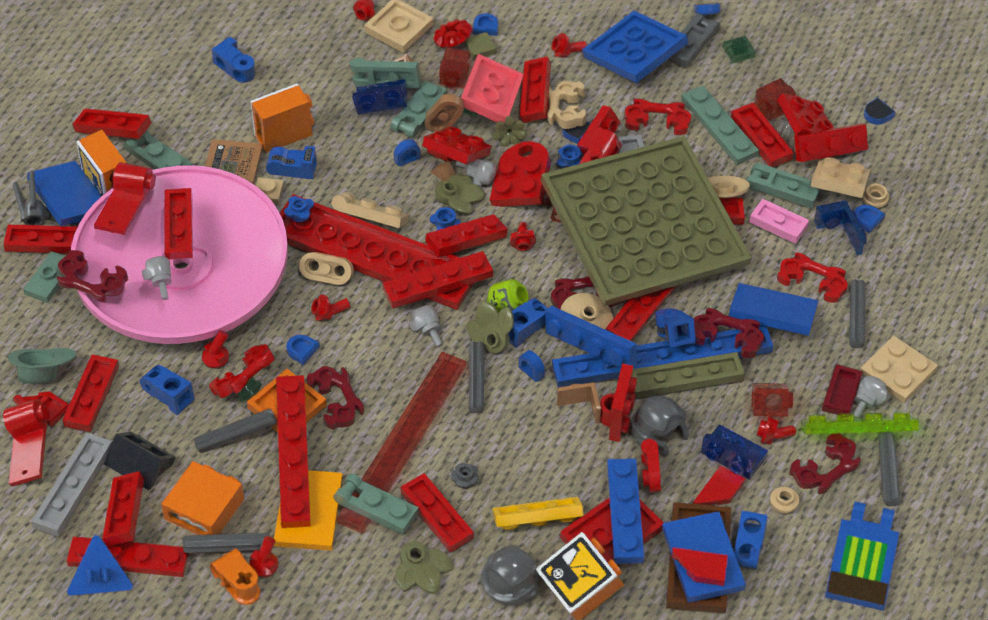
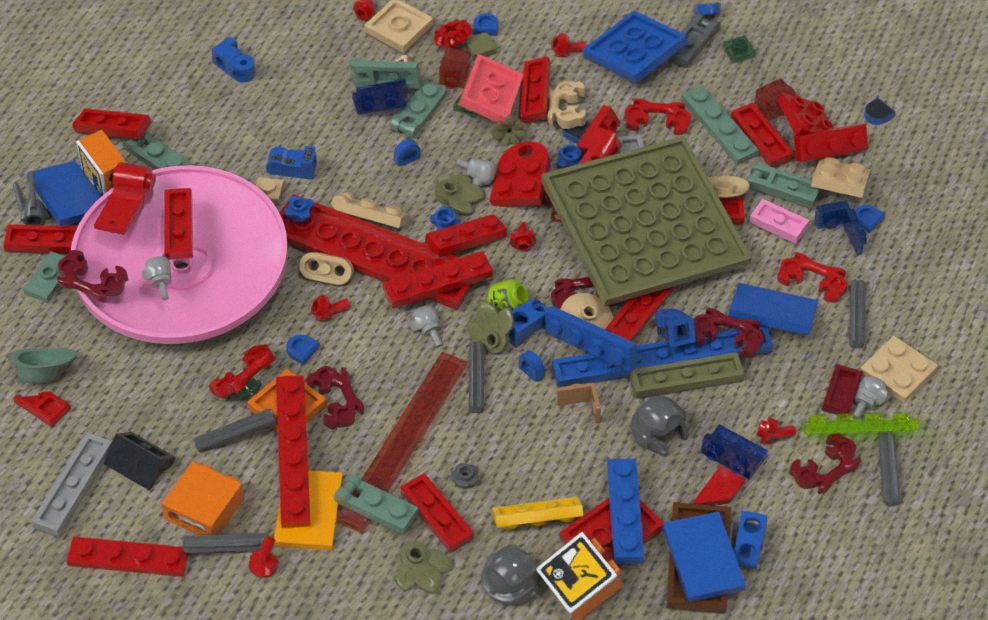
red door [3,399,50,486] -> none
red plate [62,354,119,432] -> none
blue piece [67,535,133,595] -> none
red plate [102,471,144,547] -> none
blue leg [140,365,195,415] -> none
red plate [202,330,229,368] -> none
medium nougat tile [205,139,263,184] -> none
orange piece [209,548,260,605] -> none
orange piece [251,84,314,153] -> none
red plate [422,127,492,164] -> none
medium nougat plate [425,94,464,131] -> none
medium nougat piece [430,161,456,181] -> none
red plate [600,364,637,442] -> none
red plate [641,439,661,492] -> none
red tile [672,547,728,586] -> none
clear red brick [751,383,793,417] -> none
tan plate [770,487,799,514] -> none
tile [825,501,899,611] -> none
tan plate [862,183,889,208] -> none

